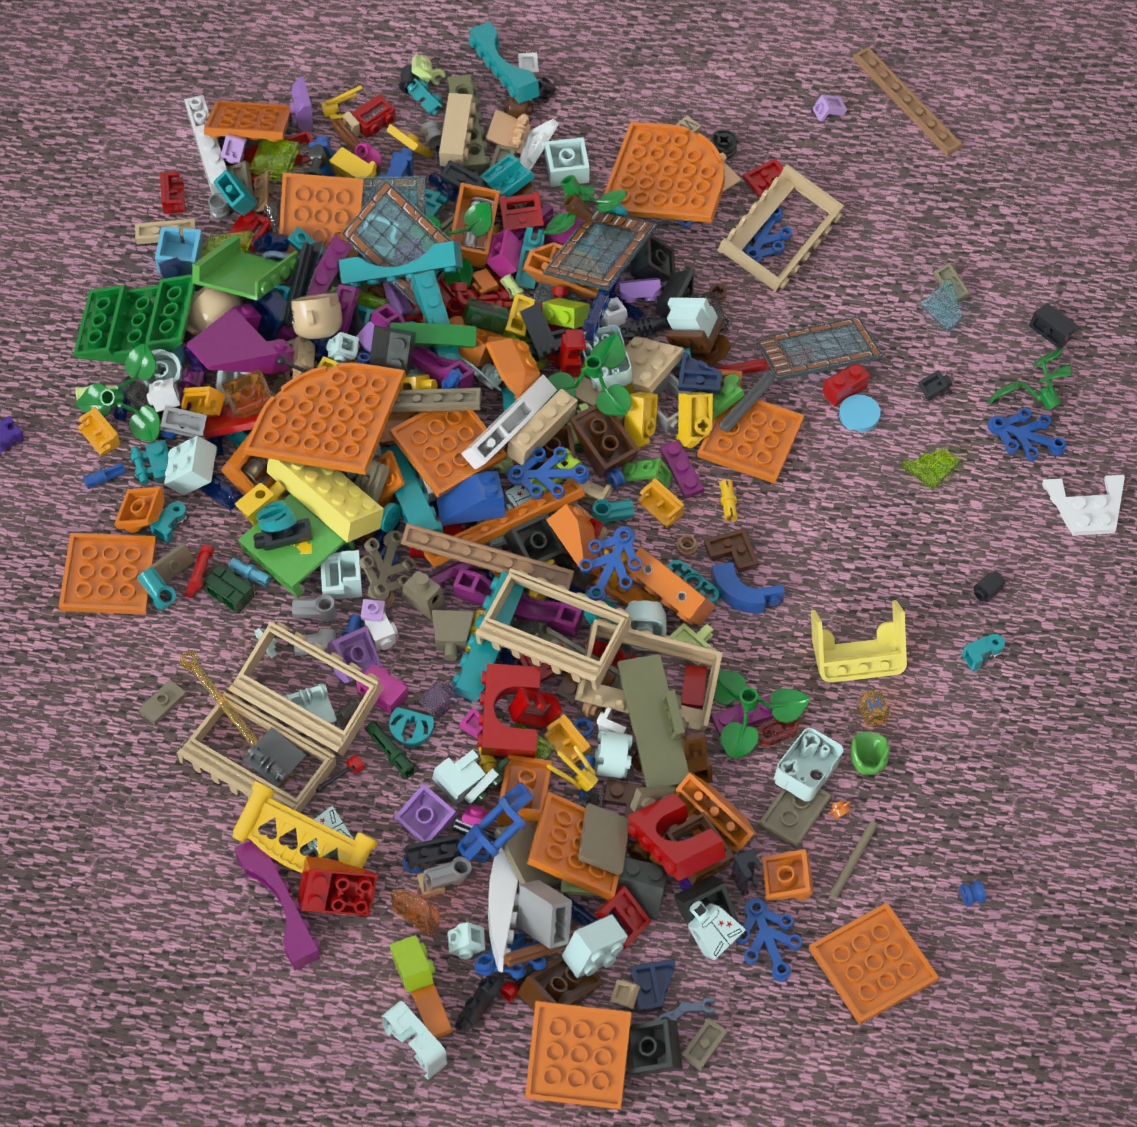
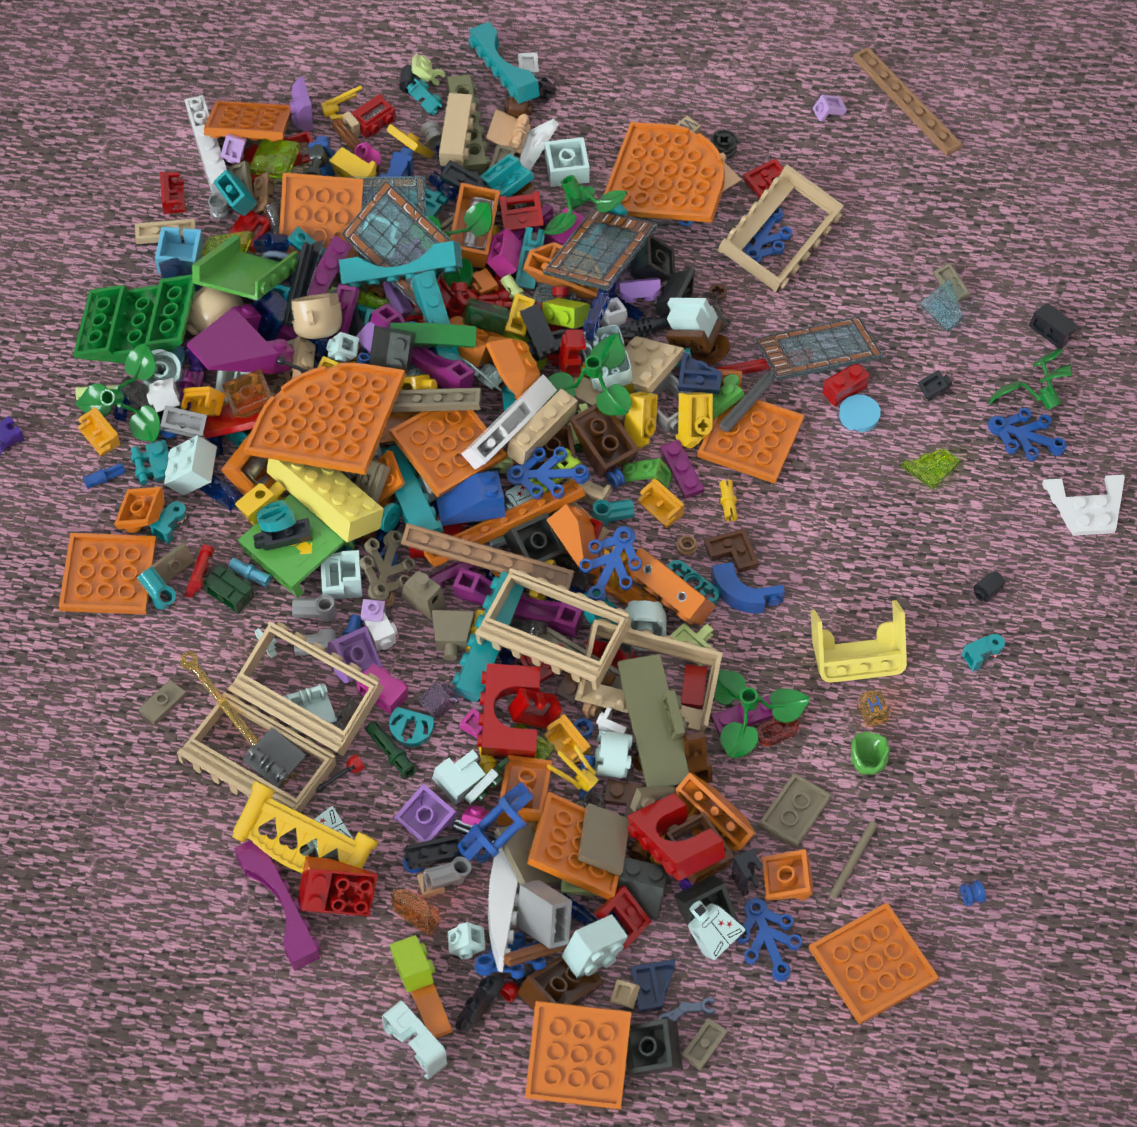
blue axle [440,368,463,389] -> none
reddish brown cone [564,194,593,222] -> none
light aqua axle [773,728,844,801] -> none
orange plate [828,800,851,819] -> none

